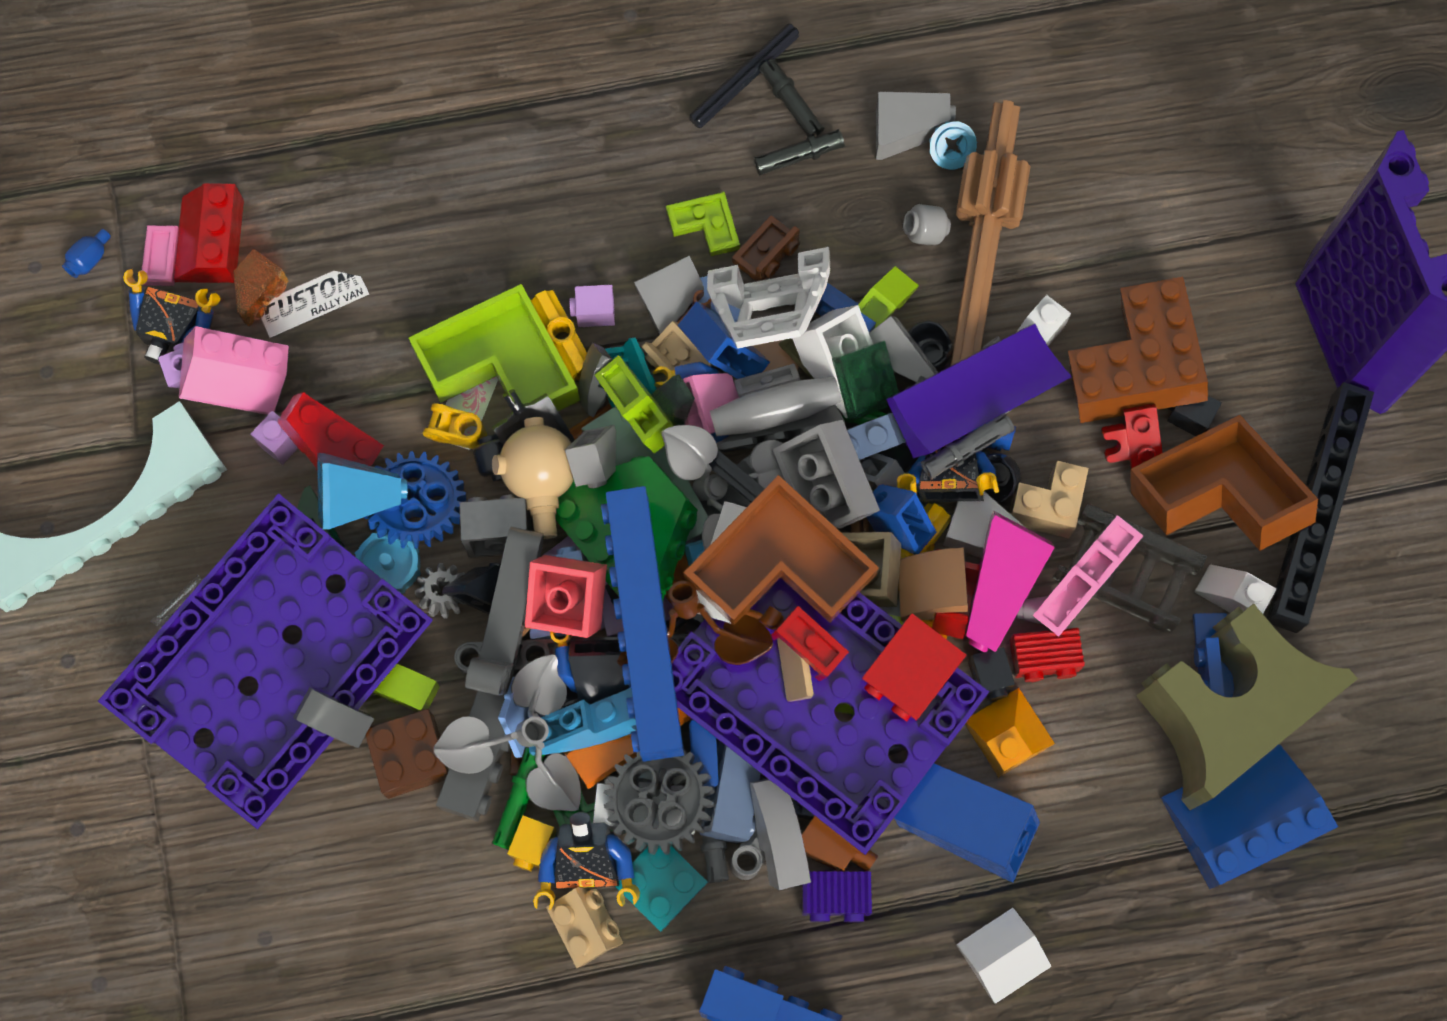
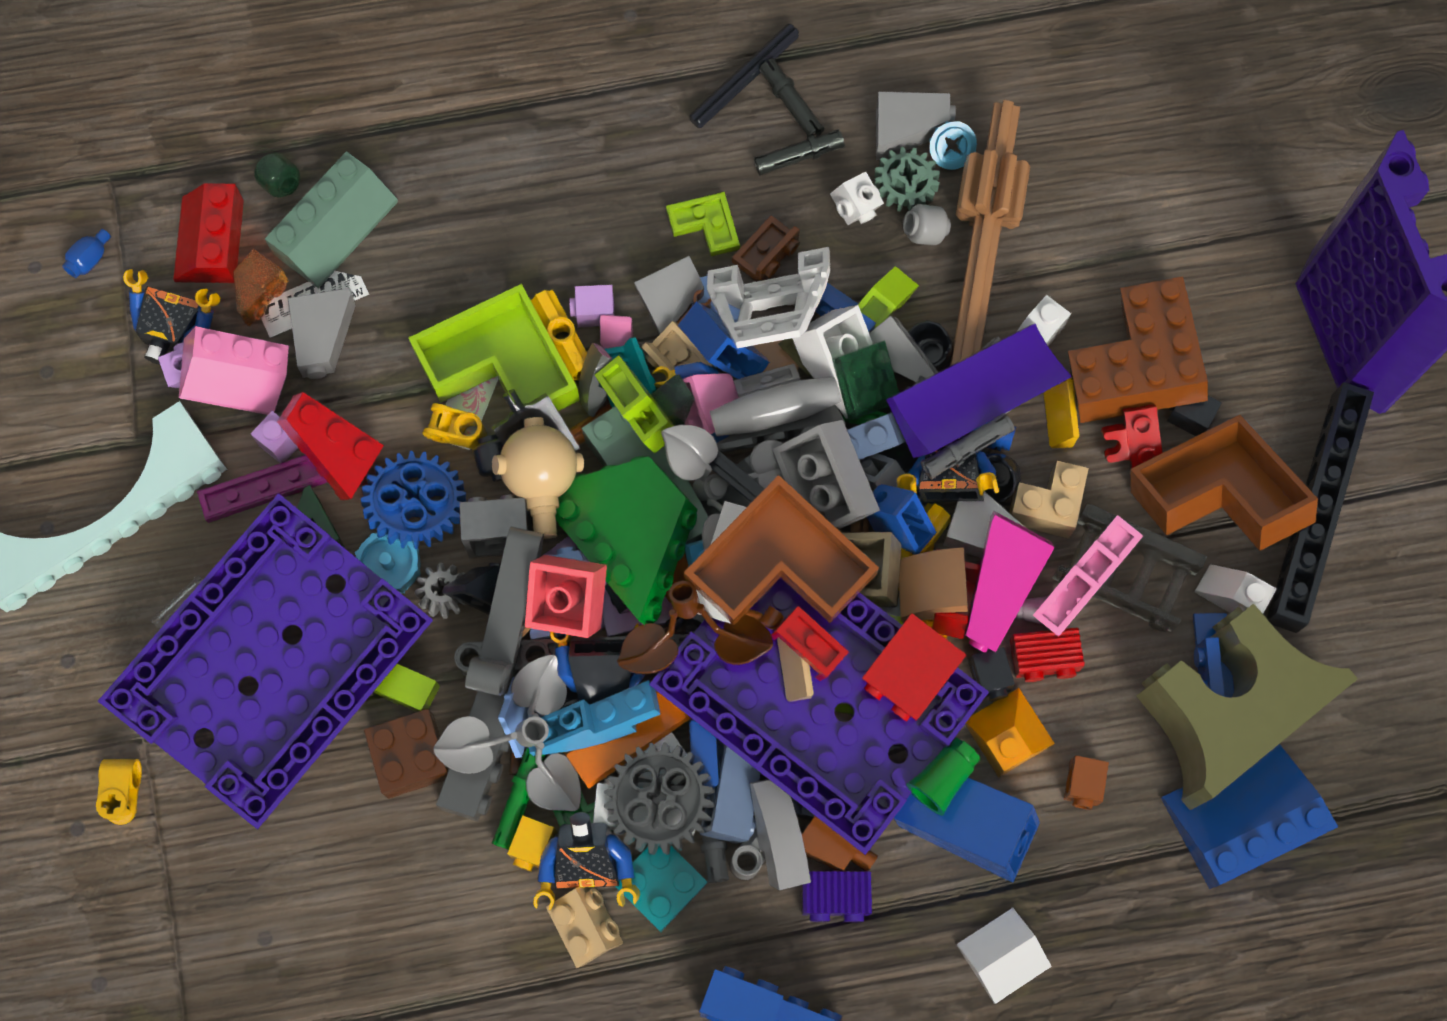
bright pink tile [142,225,179,286] -> none
dark grey slope [293,687,374,748] -> none
dark azure slope [317,453,407,529] -> none
light grey slope [565,425,616,488] -> none
blue brick [601,486,684,762] -> none
none -> yellow piece [96,759,142,825]
none -> magenta tile [197,455,328,523]
none -> clear green head [254,152,300,198]
none -> sand green slope [265,151,398,289]
none -> light grey slope [288,288,356,379]
none -> bright pink slope [600,315,633,349]
none -> white brick [830,172,884,225]
none -> sand green gear [874,147,940,212]
none -> green plant [906,737,980,816]
none -> yellow slope [1044,378,1079,448]
none -> dark orange brick [1064,755,1109,810]

